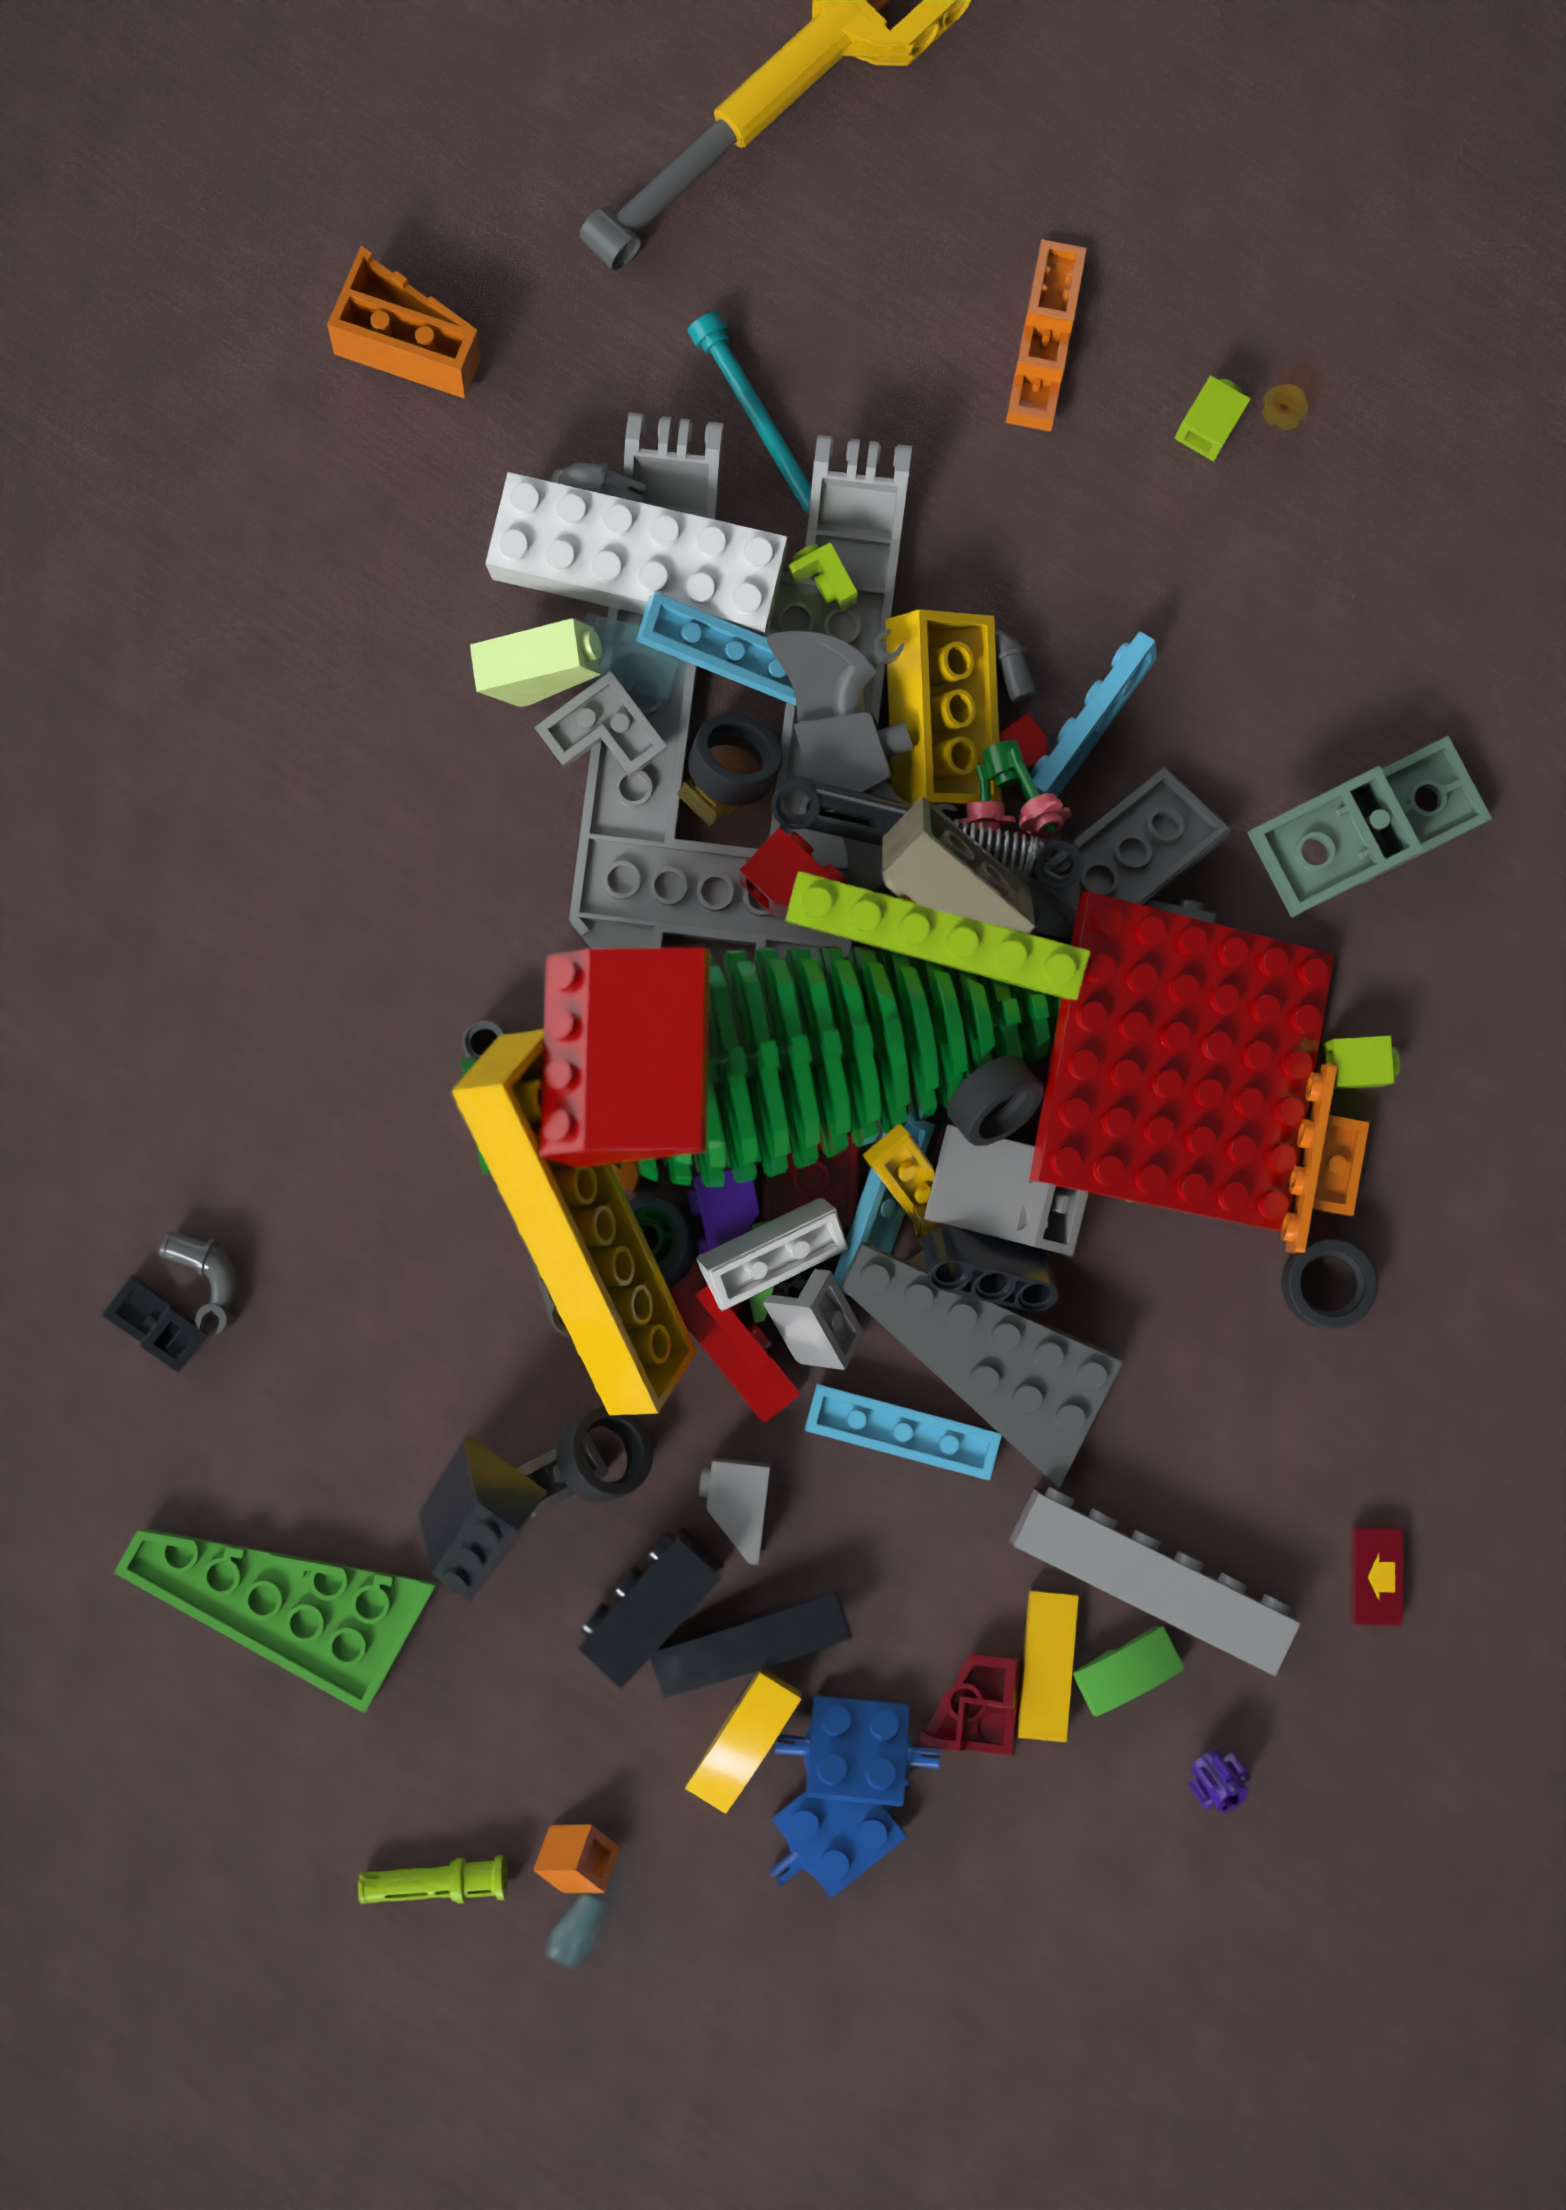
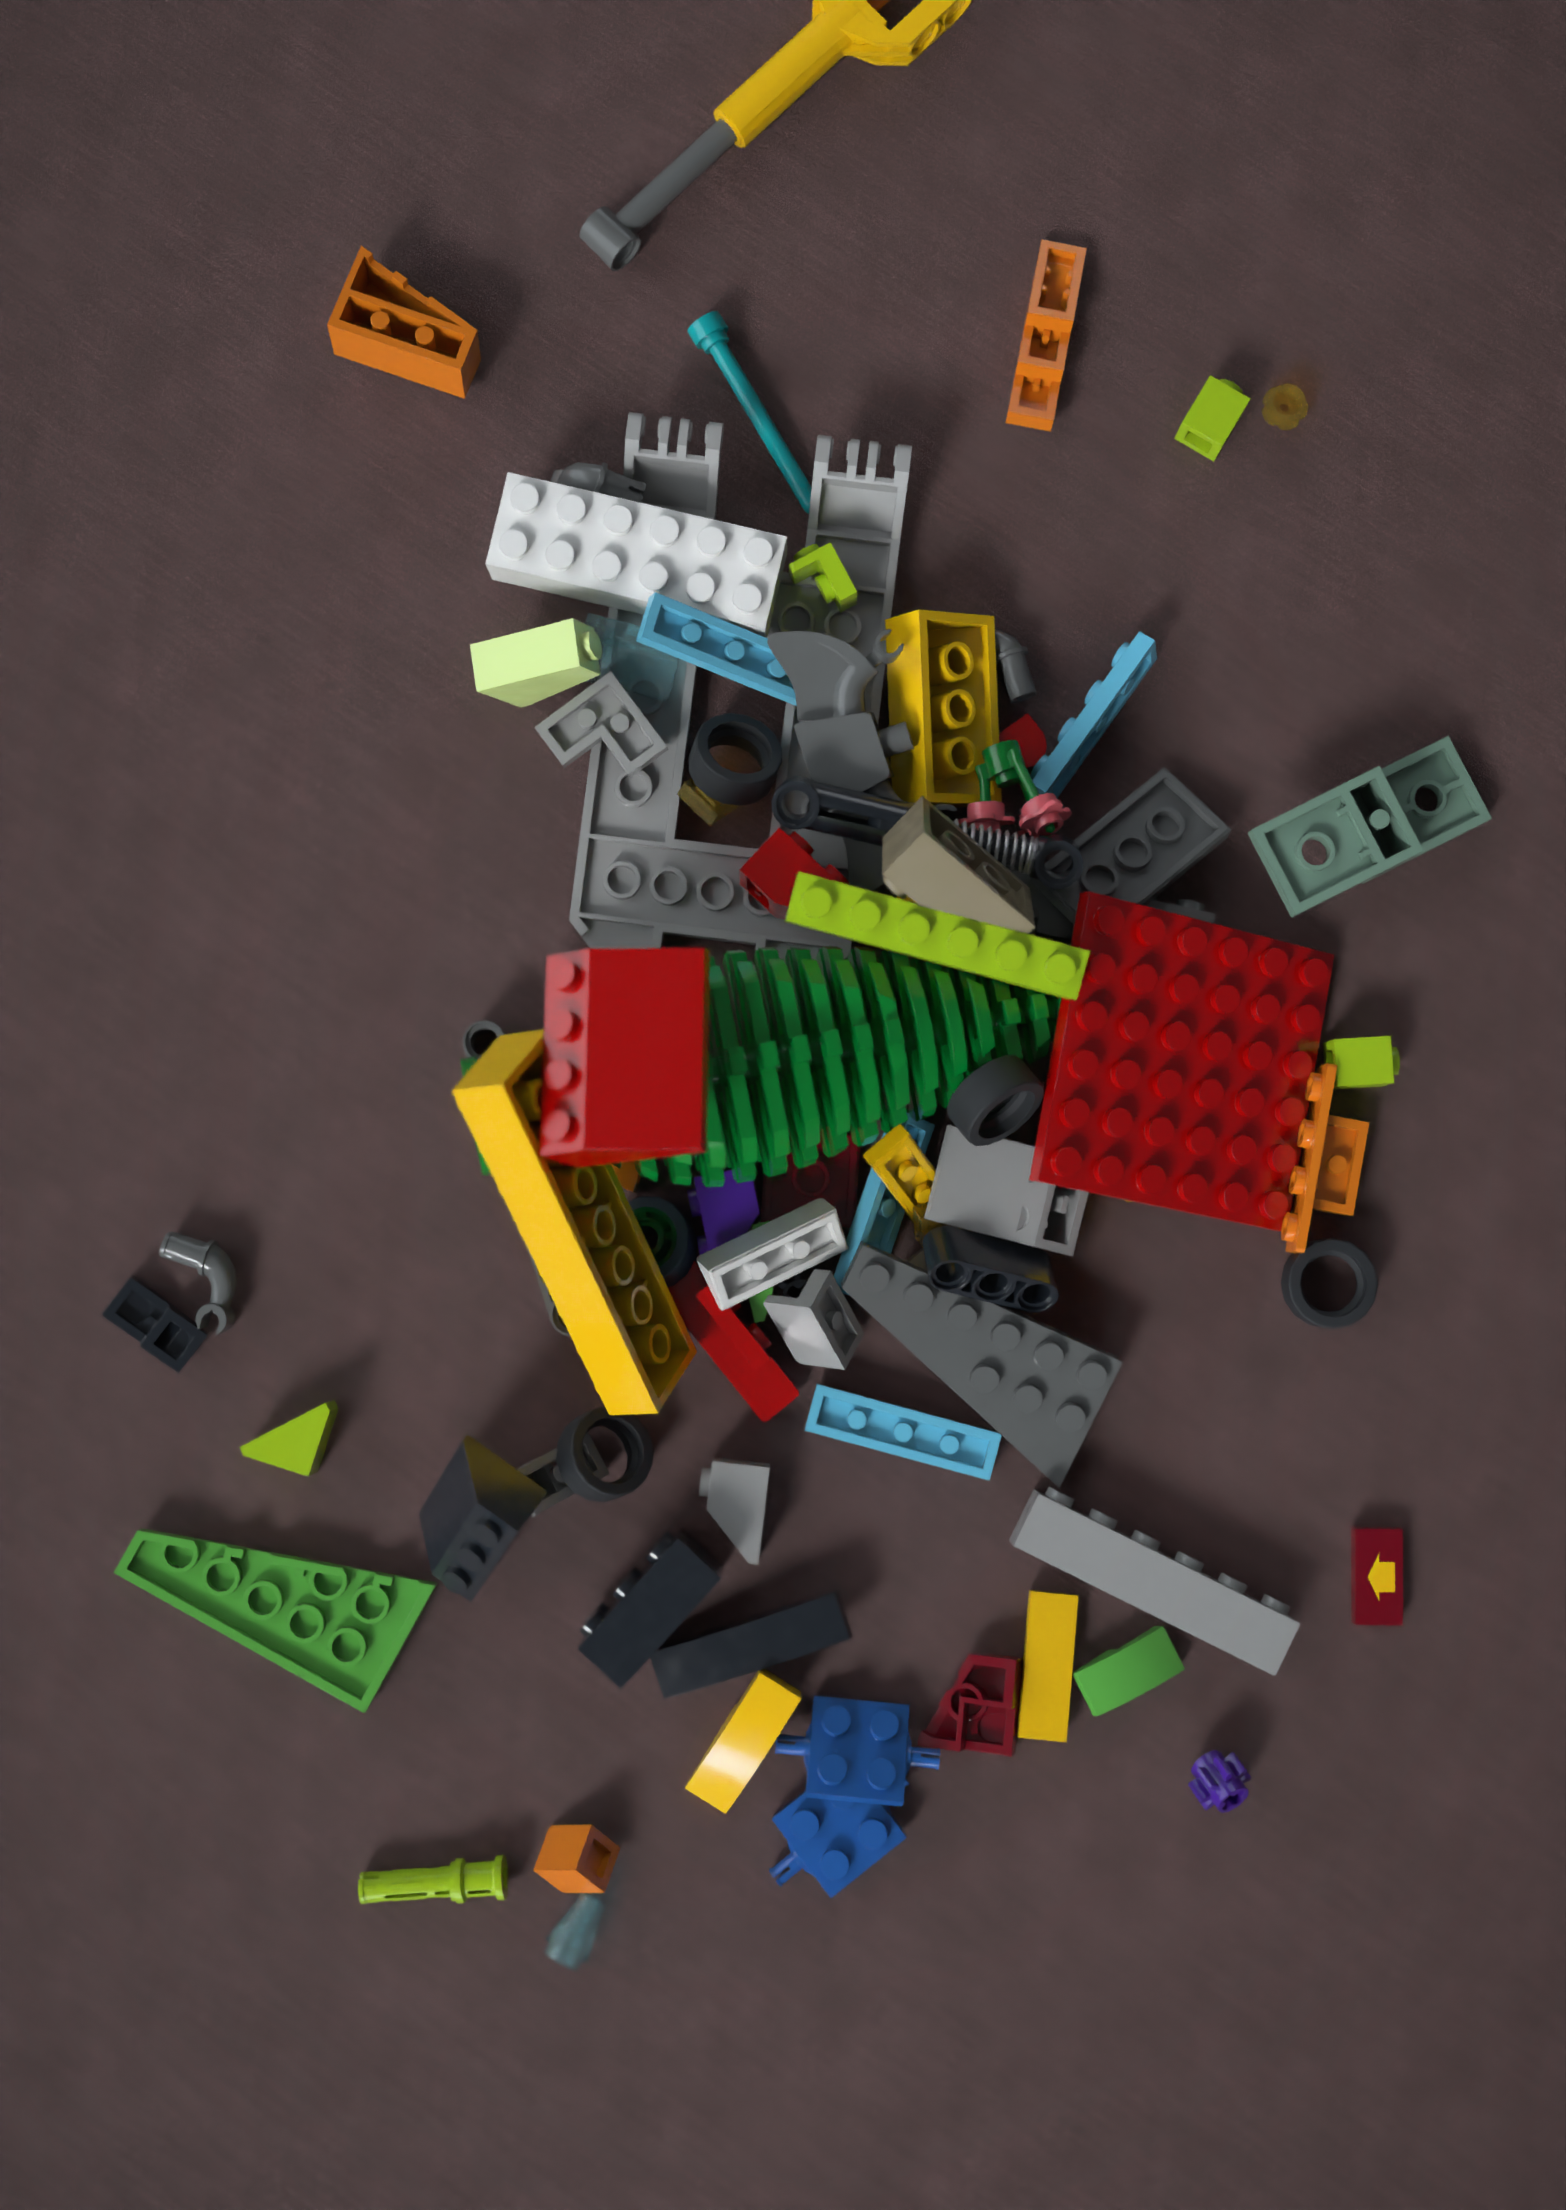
none -> lime slope [239,1400,339,1477]

